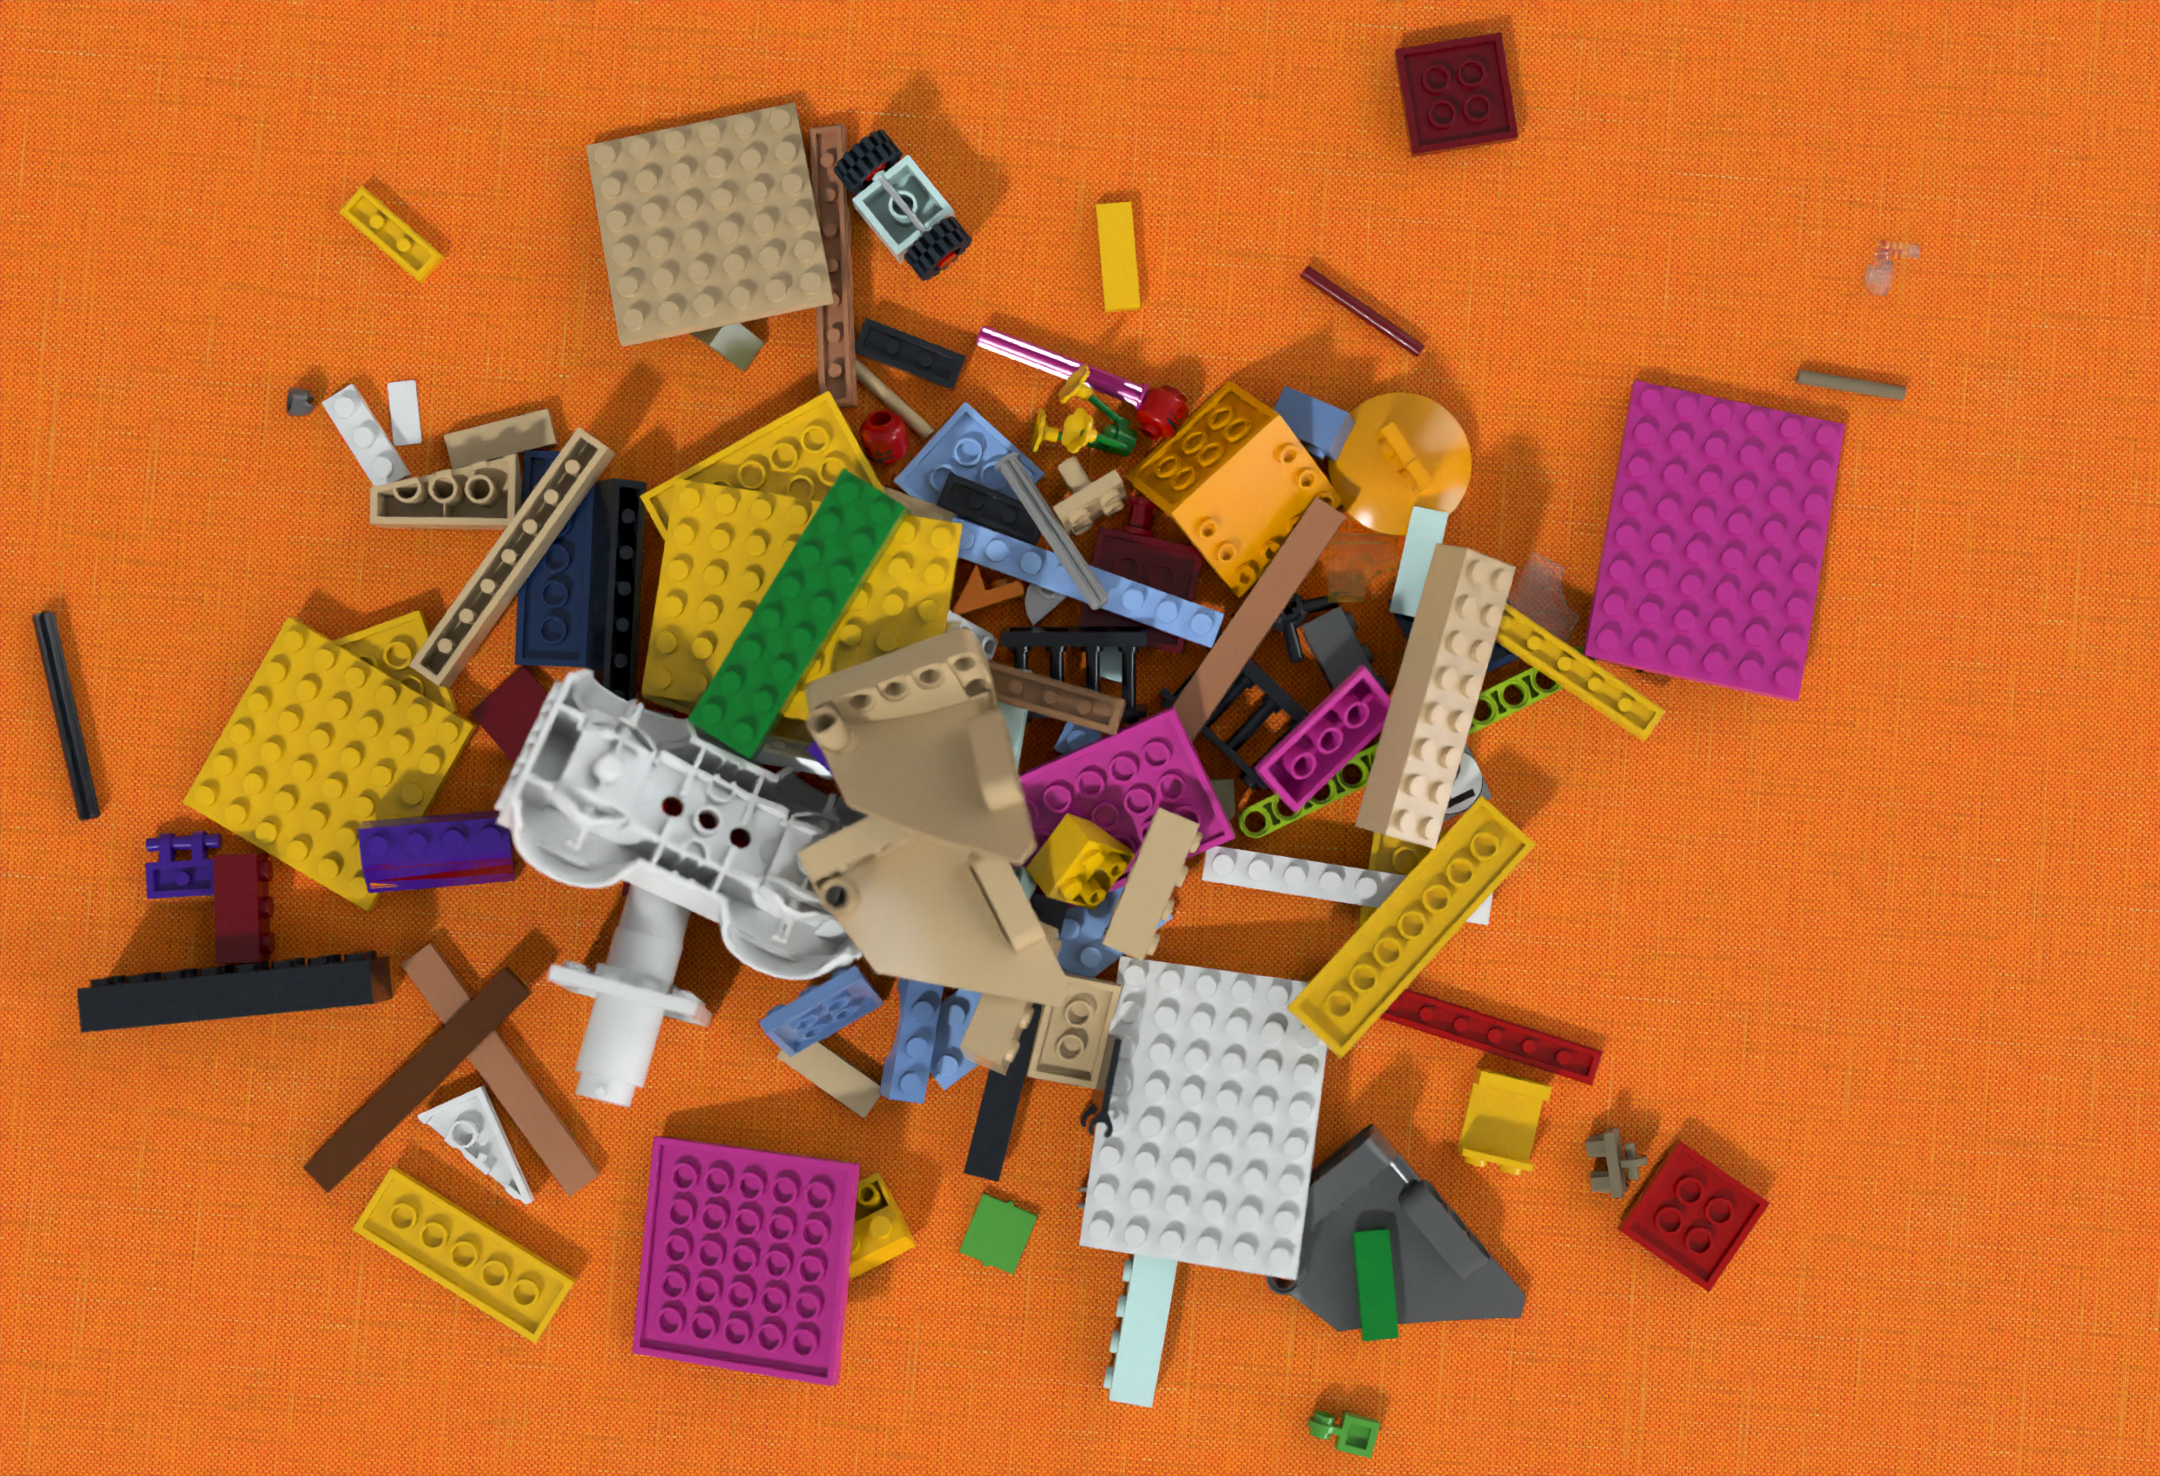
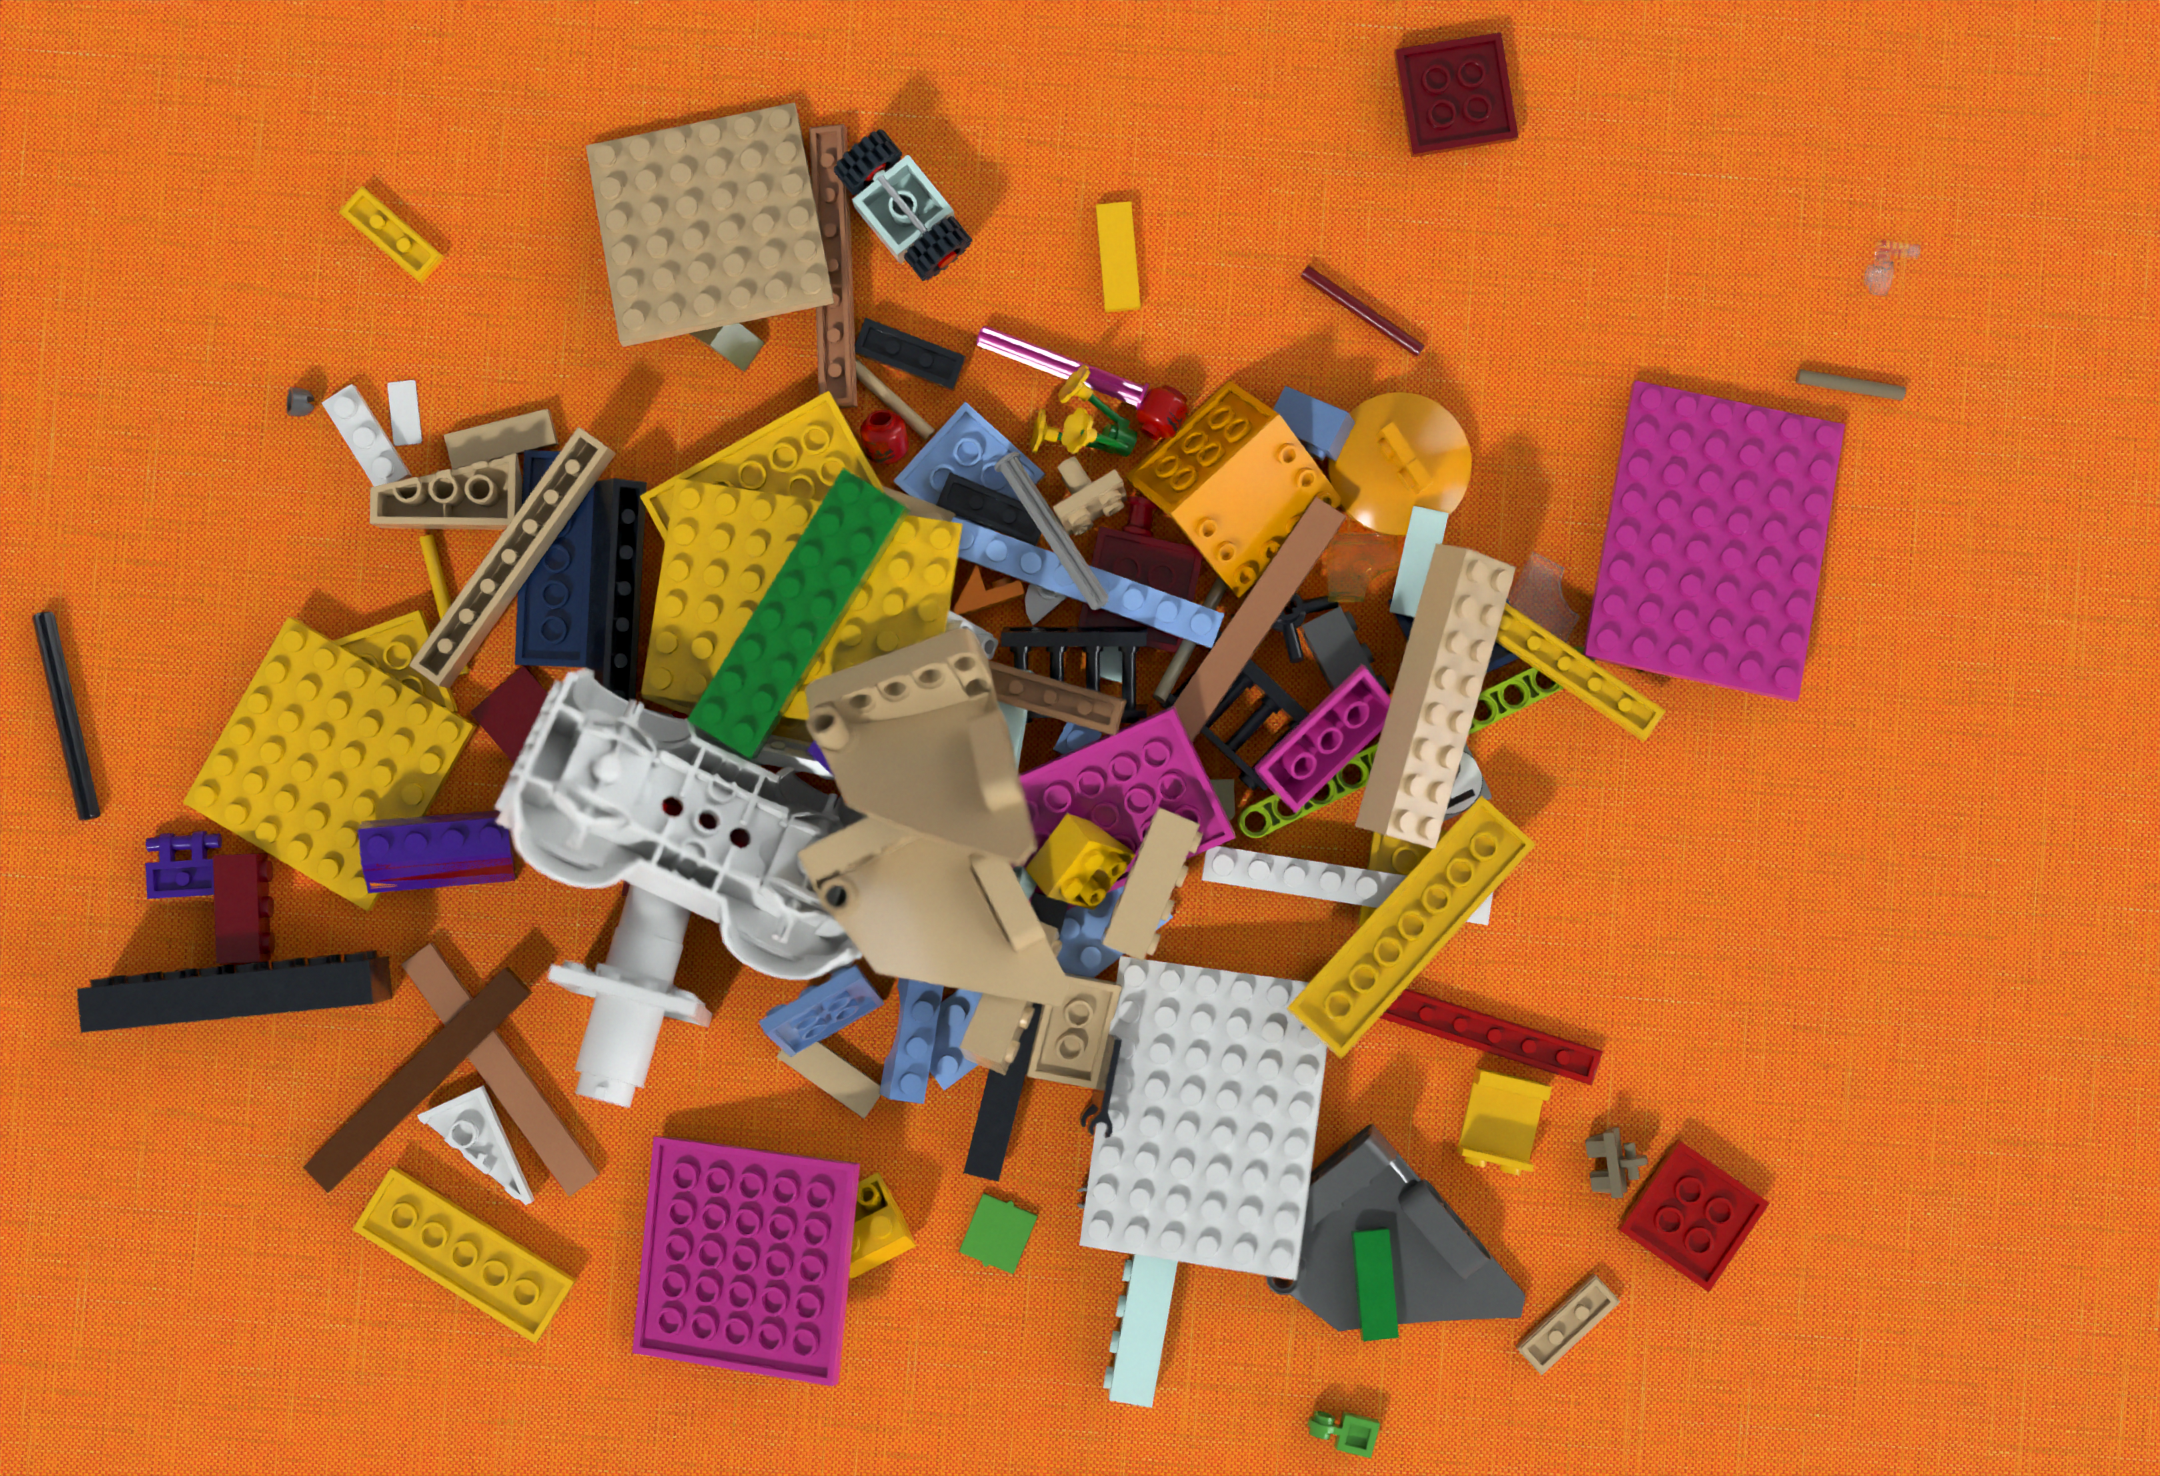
none -> yellow bar [419,535,469,676]
none -> dark tan bar [1152,577,1228,703]
none -> tan tile [1515,1273,1620,1375]

